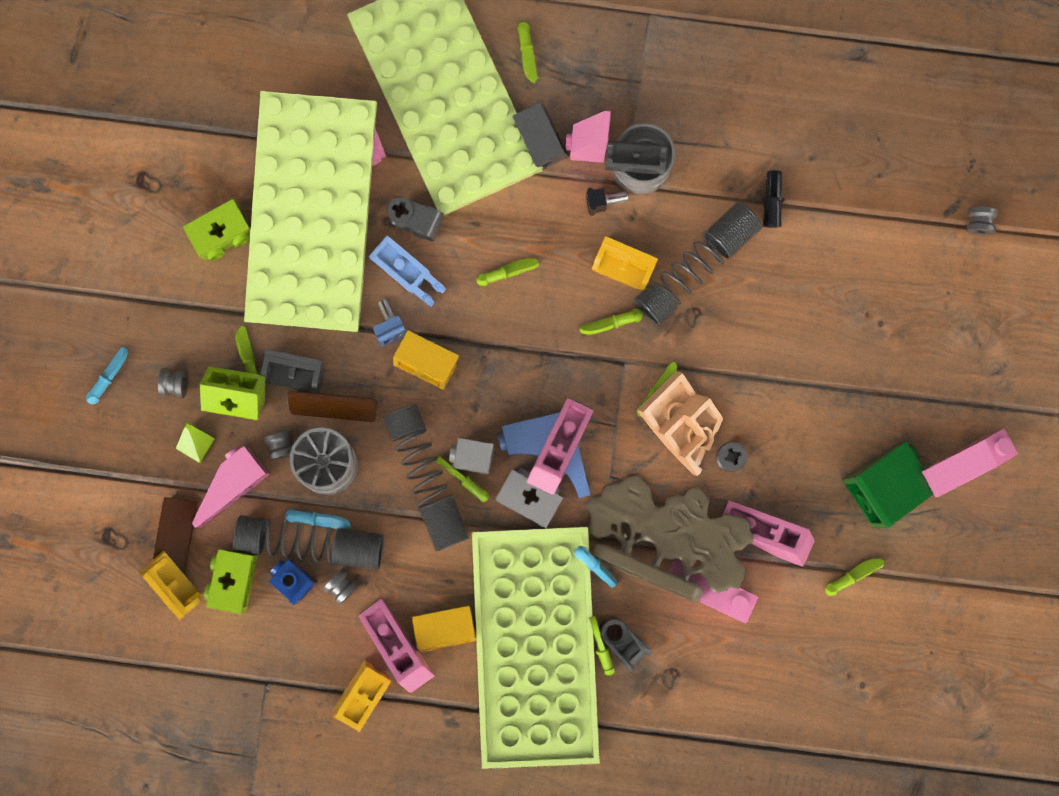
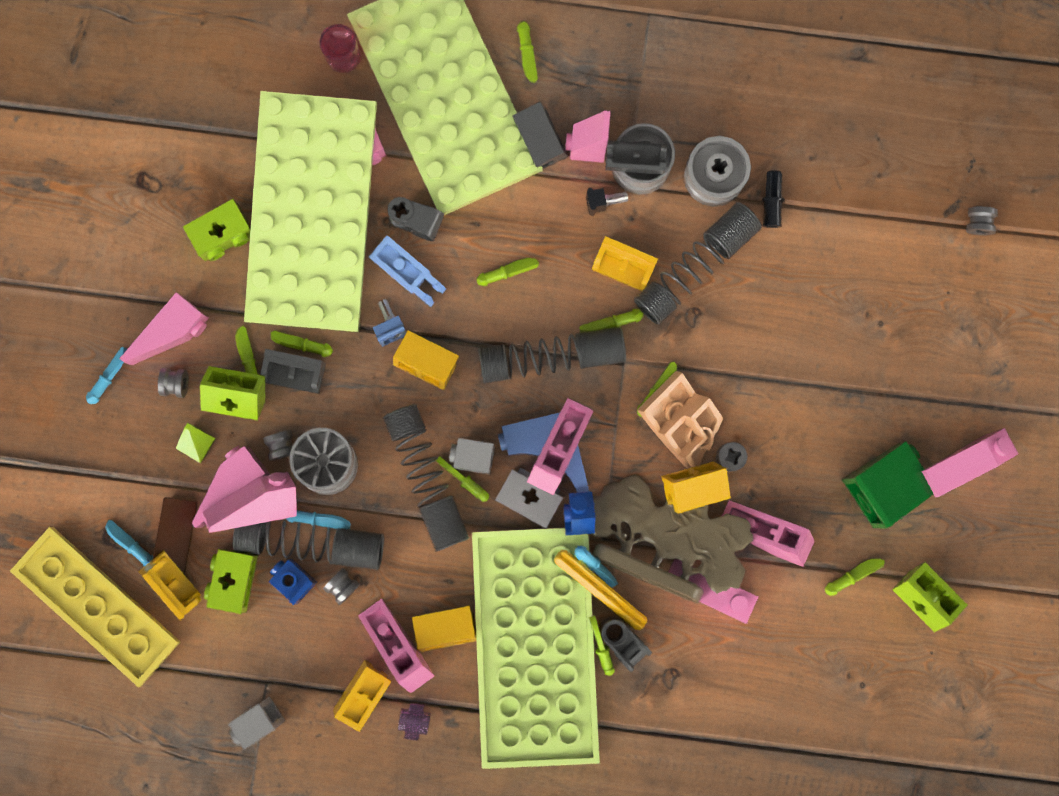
reddish brown slope [287,390,378,422] -> none
none -> light yellow plate [10,527,181,687]
none -> medium azure piece [105,520,153,566]
none -> bright pink slope [119,293,209,365]
none -> bright pink slope [203,472,297,533]
none -> light grey brick [228,696,285,749]
none -> lime piece [271,331,333,357]
none -> clear pink wheel [319,24,361,73]
none -> clear purple gear [398,702,431,741]
none -> dark grey piece [479,326,626,384]
none -> yellow axle [554,550,648,630]
none -> blue brick [563,492,595,536]
none -> yellow hinge [661,461,731,514]
none -> light grey wheel [683,136,751,207]
none -> lime brick [892,562,968,632]

